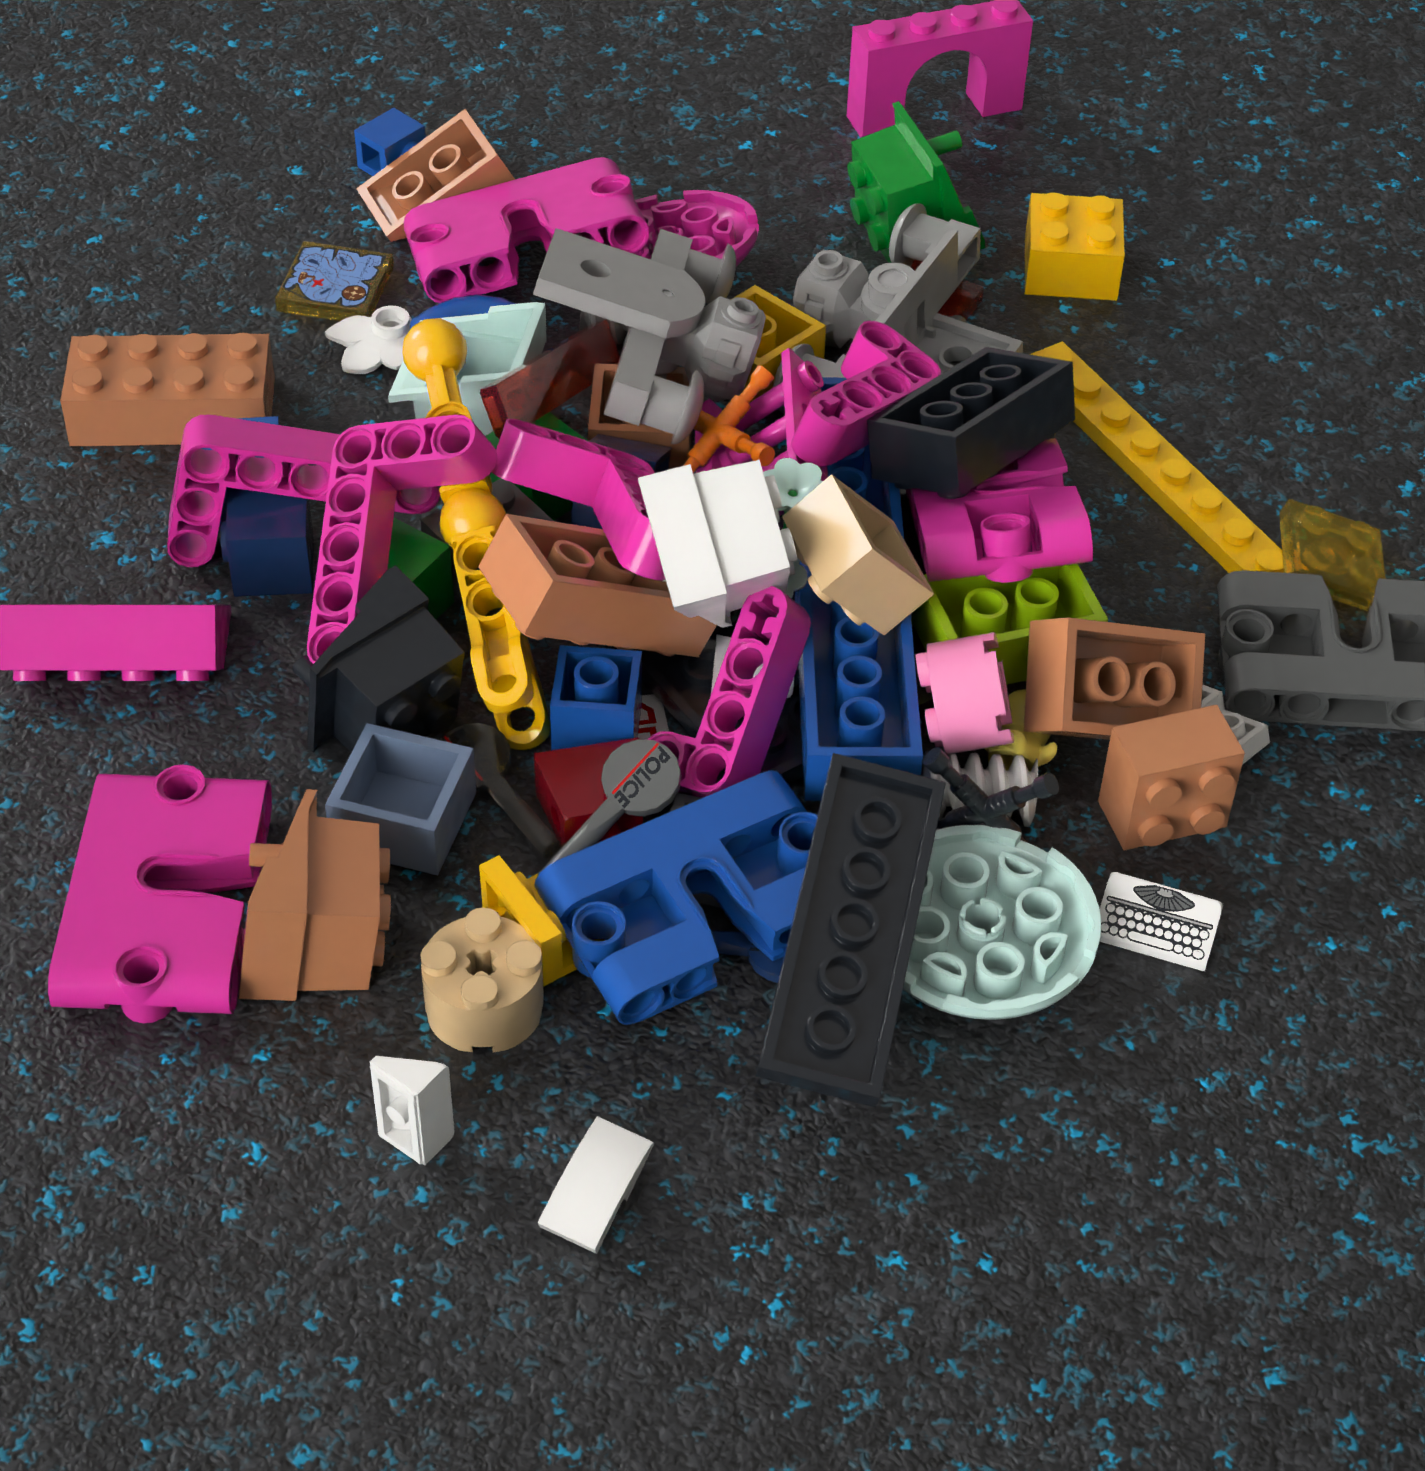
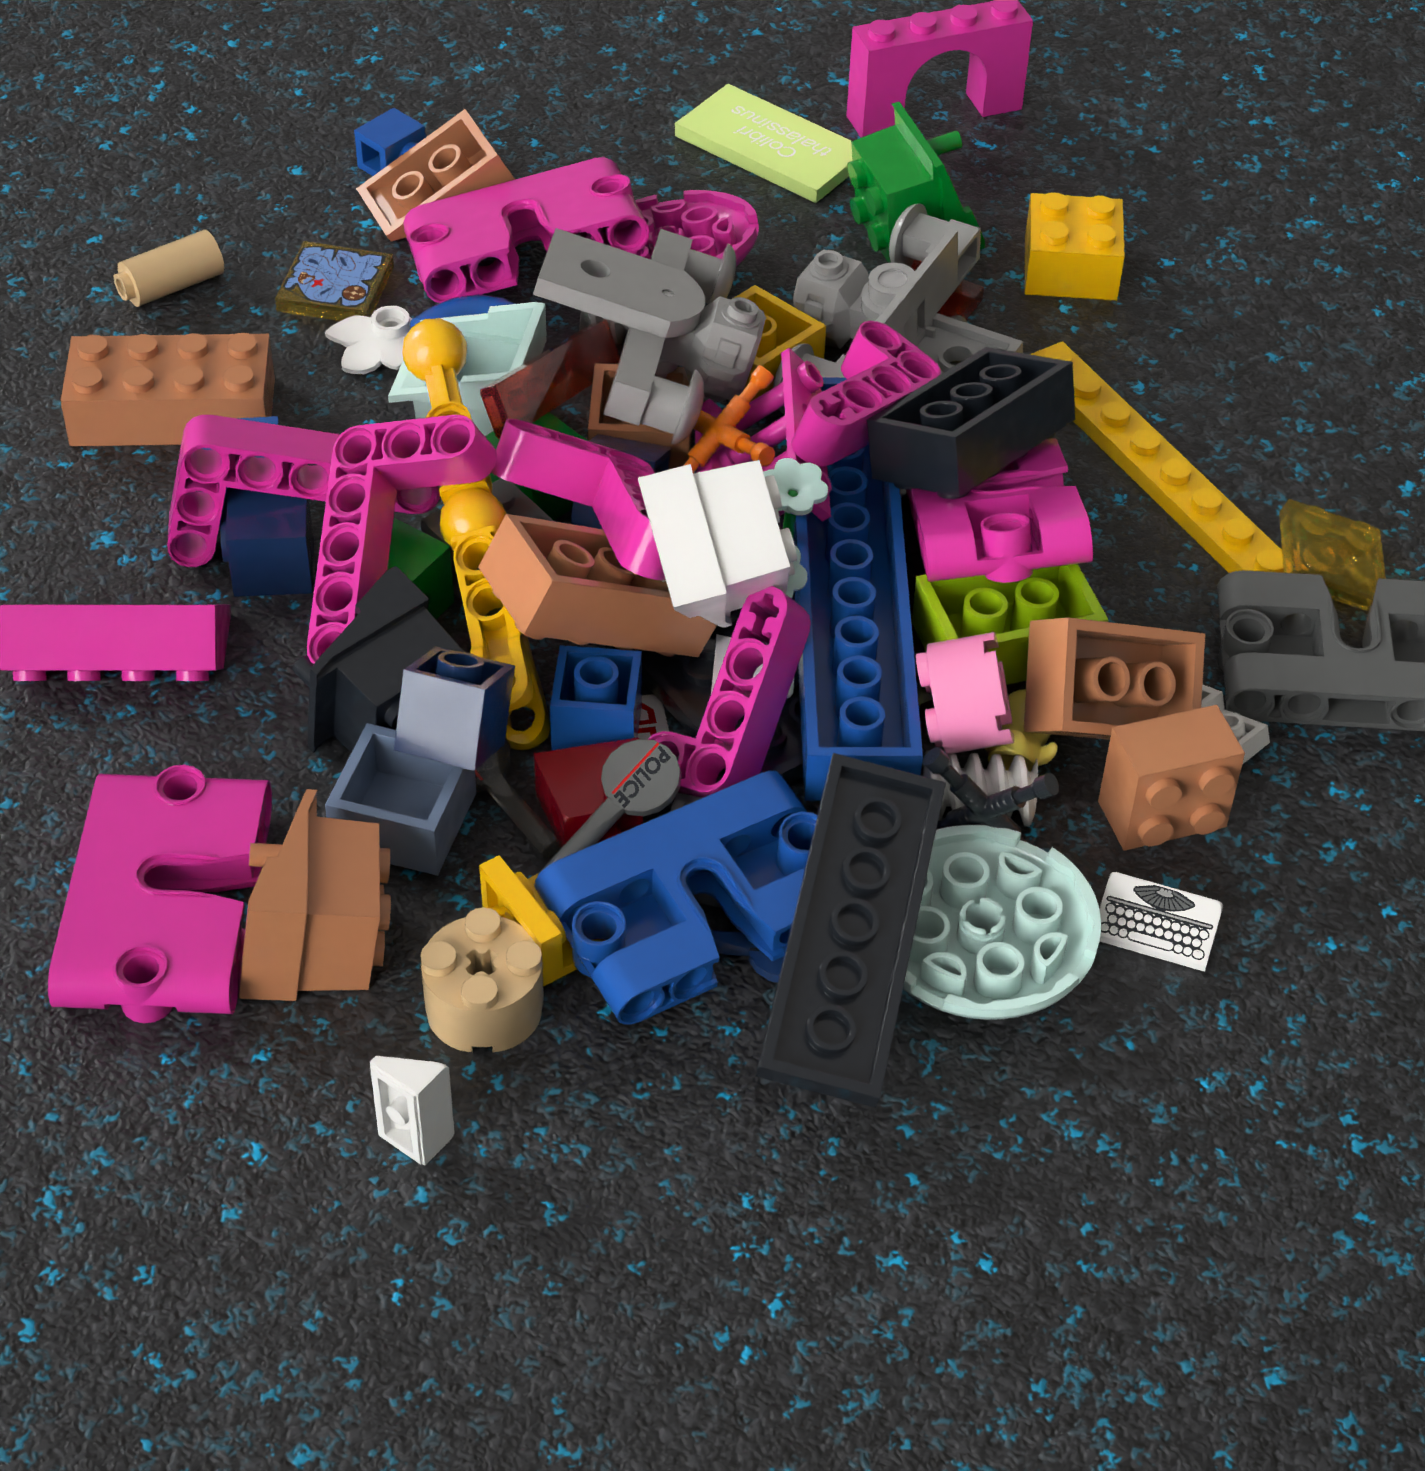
white slope [538,1116,654,1254] -> none
tan piece [782,474,934,635] -> none
none -> tan brick [114,230,224,307]
none -> head [394,646,515,771]
none -> yellowish green tile [675,84,852,203]

